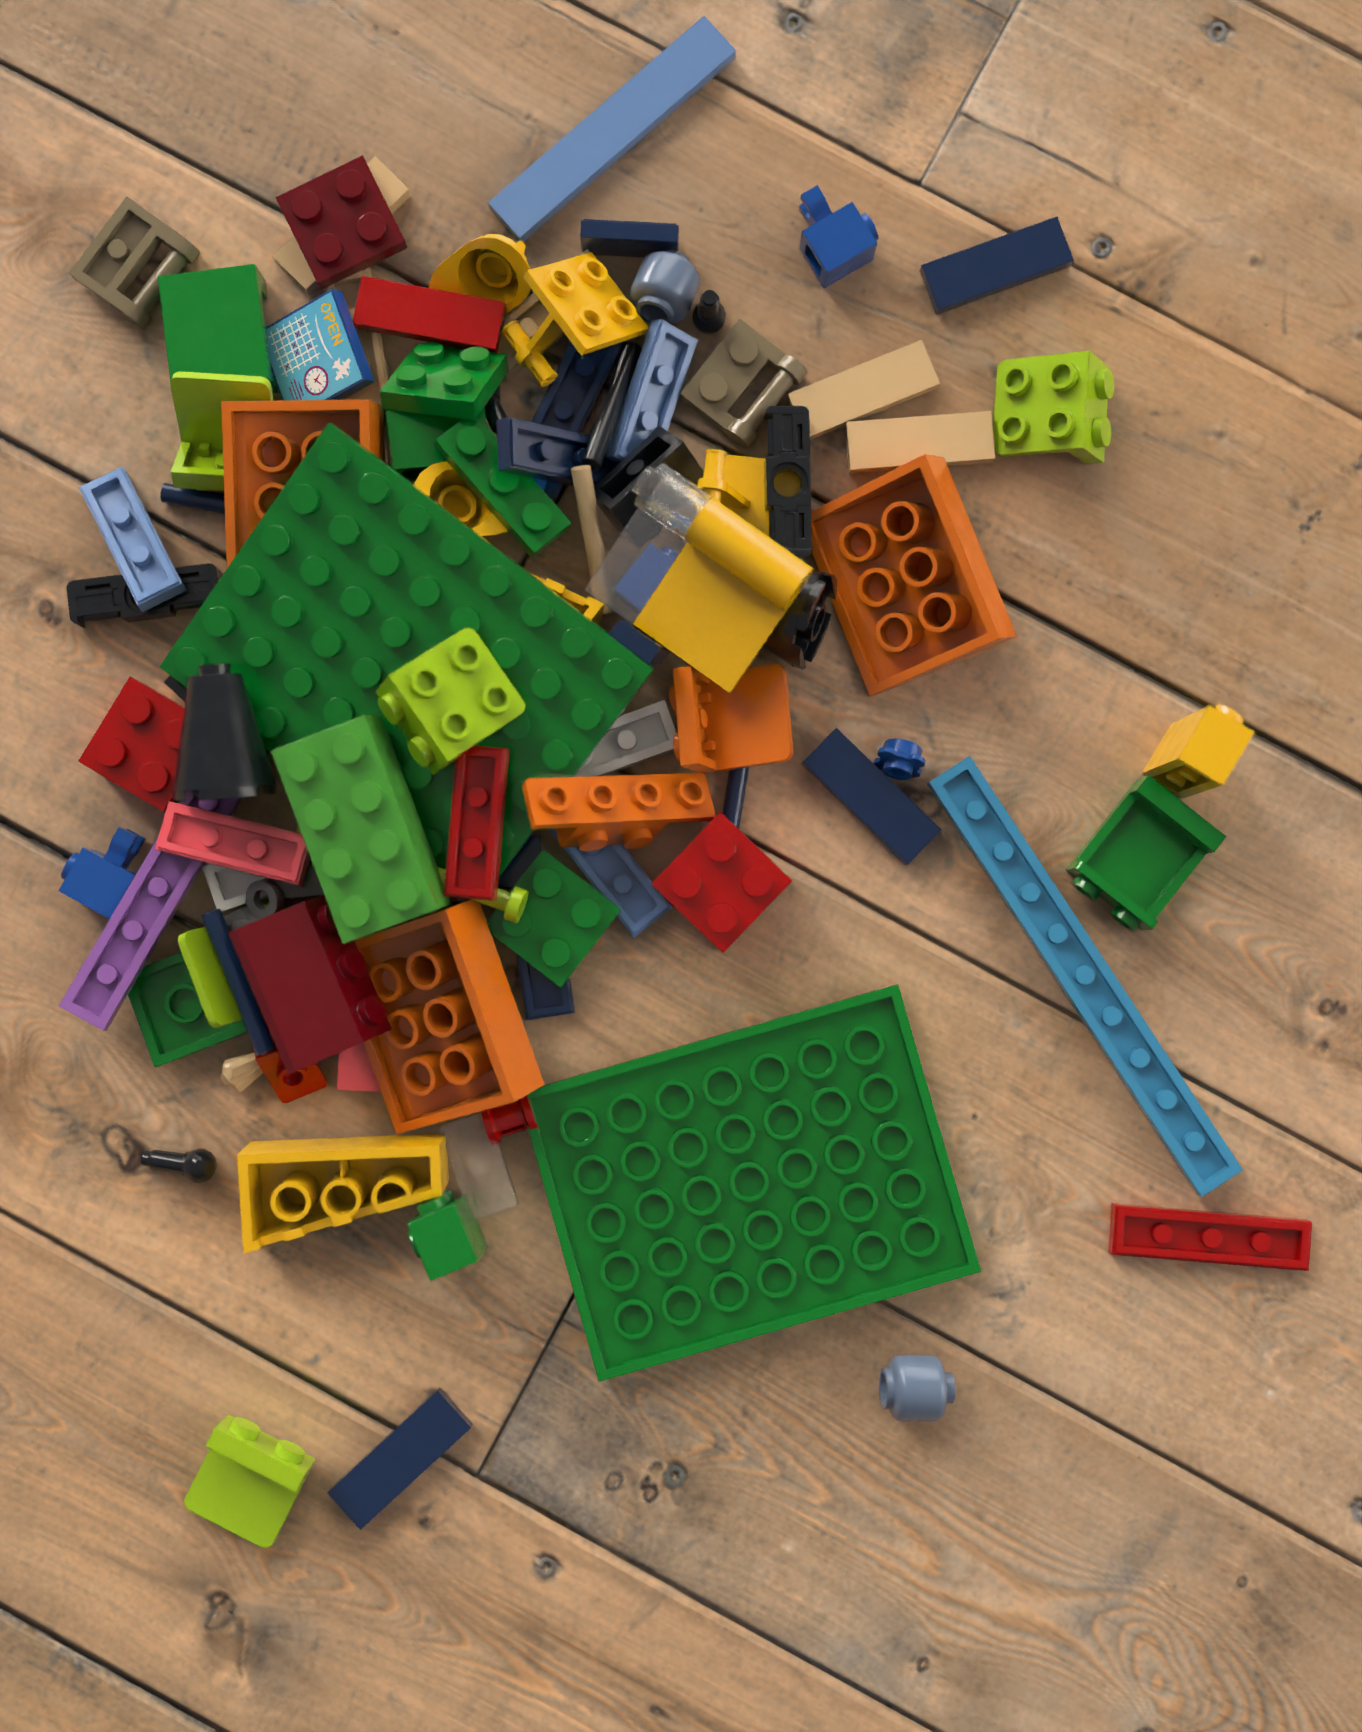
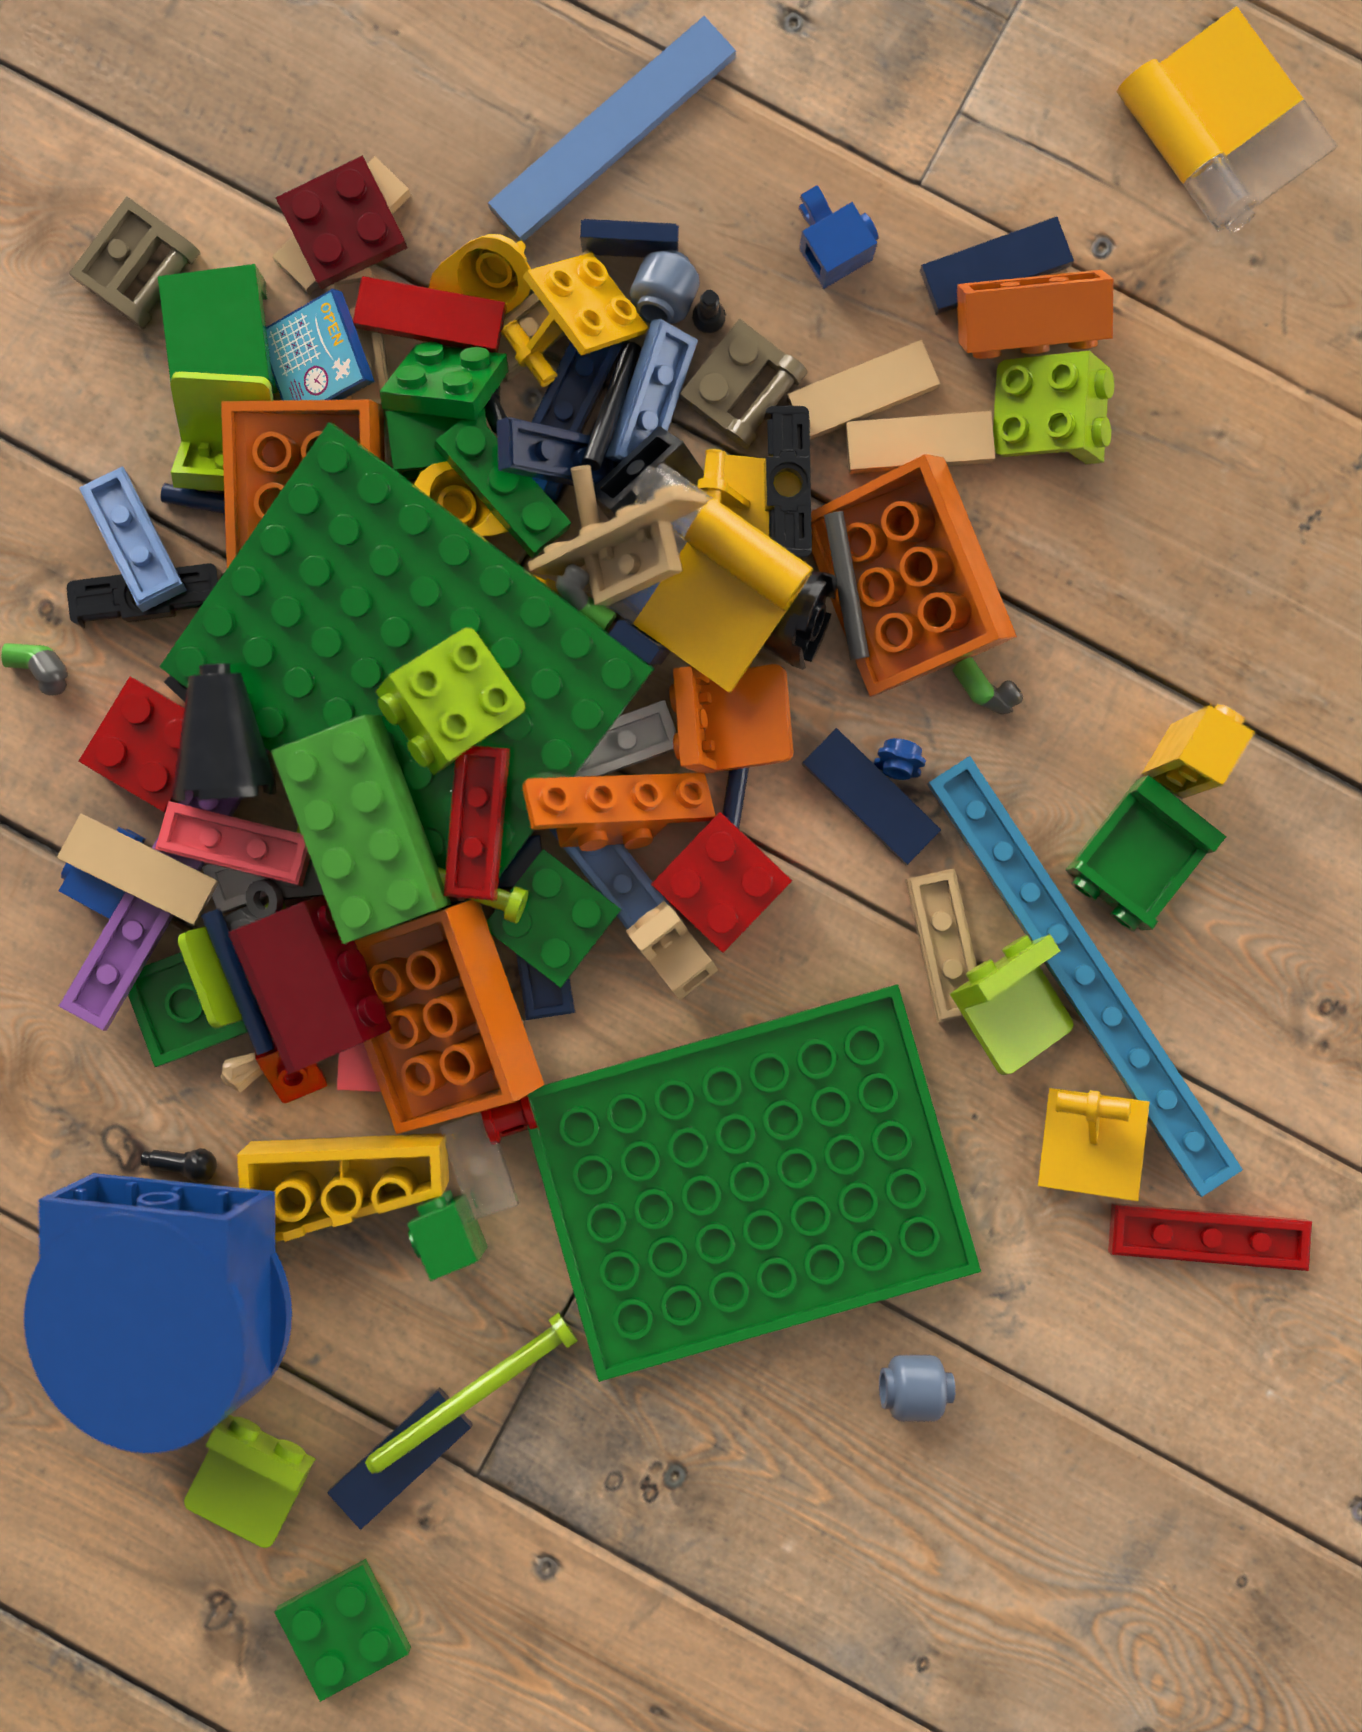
none -> dark grey arm [1,643,68,696]
none -> blue brick [24,1173,292,1453]
none -> tan tile [57,813,219,926]
none -> green plate [274,1559,411,1702]
none -> lime bar [365,1312,578,1474]
none -> tan bracket [528,485,708,606]
none -> dark grey arm [556,564,616,631]
none -> tan brick [626,901,718,1000]
none -> dark grey bar [824,511,870,660]
none -> tan tile [905,868,977,1022]
none -> lime bracket [950,934,1074,1075]
none -> arm [952,657,1023,715]
none -> orange brick [957,270,1114,359]
none -> yellow plate [1038,1088,1150,1201]
none -> yellow door [1117,6,1338,233]

